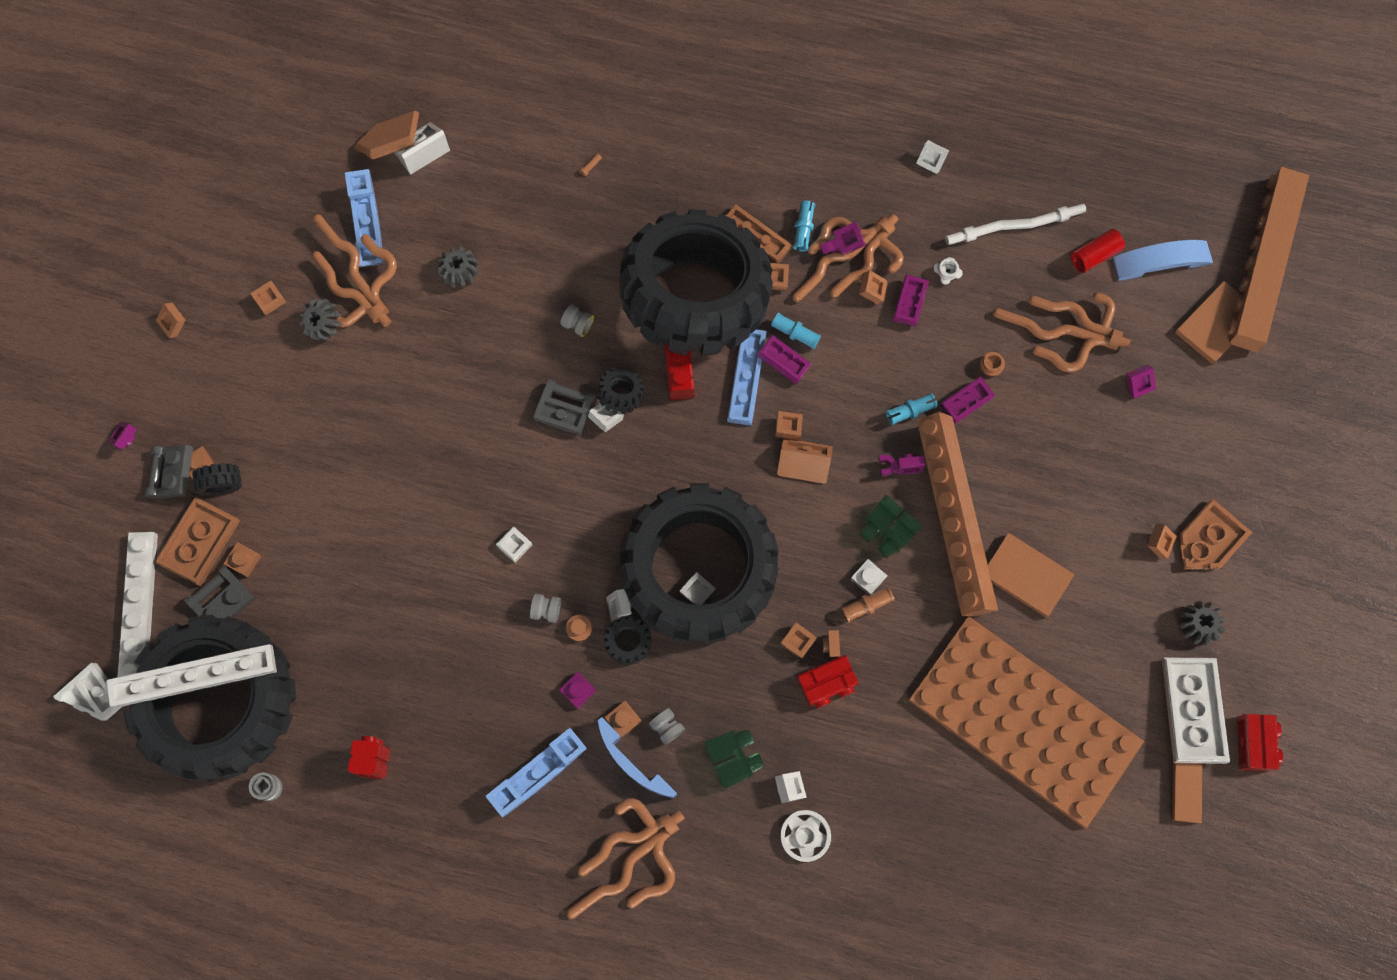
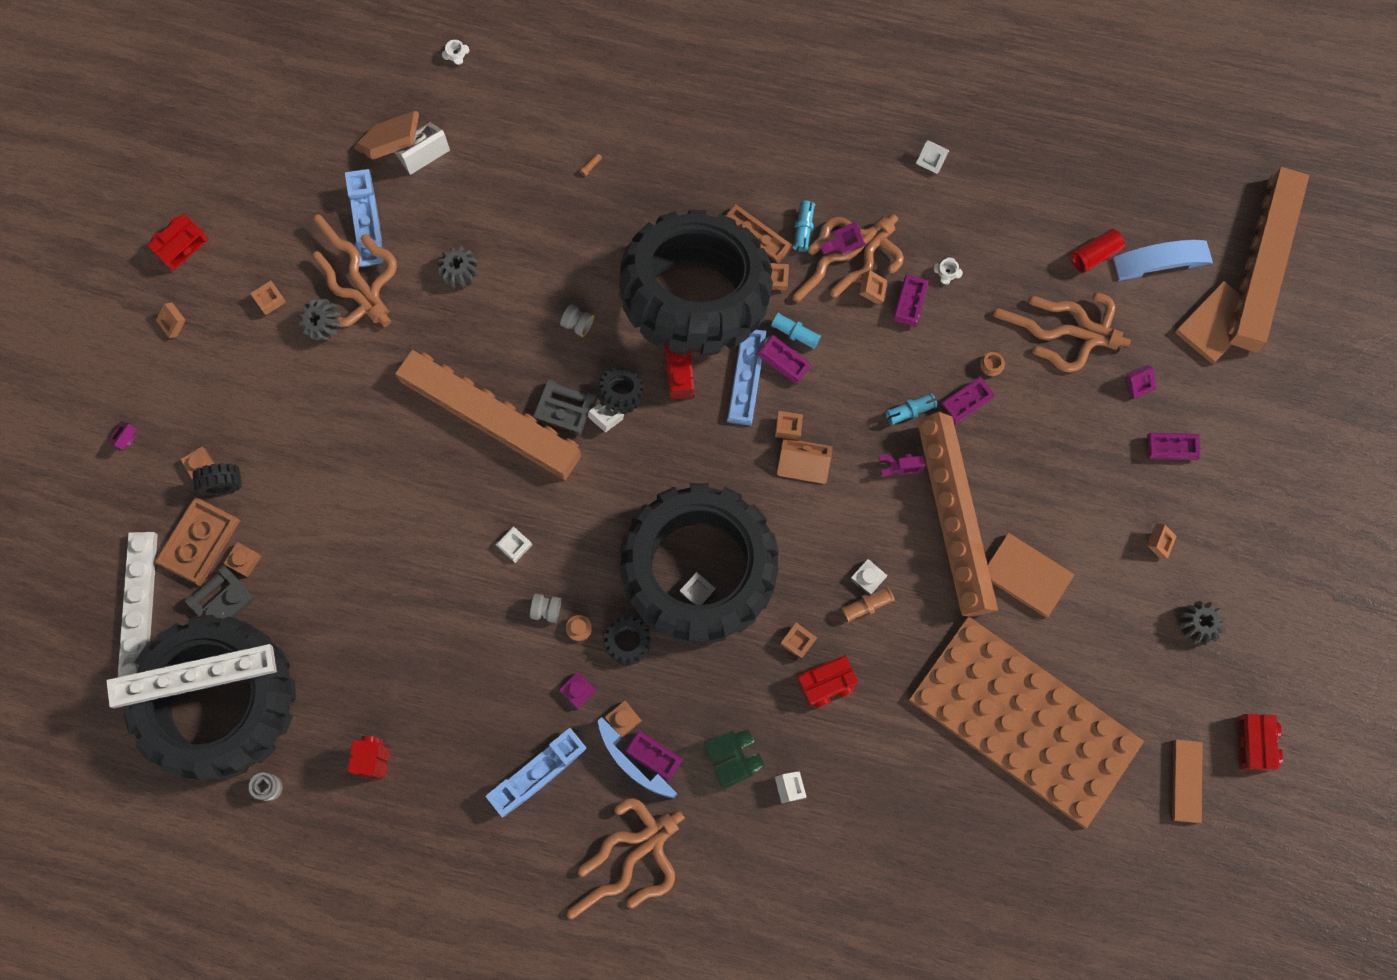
white wing [53,663,123,720] -> none
dark grey plate [144,444,193,499] -> none
white plate [606,589,631,621] -> none
light grey wheel [649,708,685,745] -> none
white wheel [780,810,831,862] -> none
nougat plate [822,630,840,661] -> none
clear green hips [859,495,923,559] -> none
white bar [945,204,1086,245] -> none
white tile [1162,657,1230,764] -> none
nougat tile [1180,498,1252,570] -> none
none -> red brick [147,213,209,271]
none -> nougat brick [395,350,581,480]
none -> white plate [442,40,469,65]
none -> magenta plate [624,730,683,782]
none -> magenta plate [1146,433,1201,460]

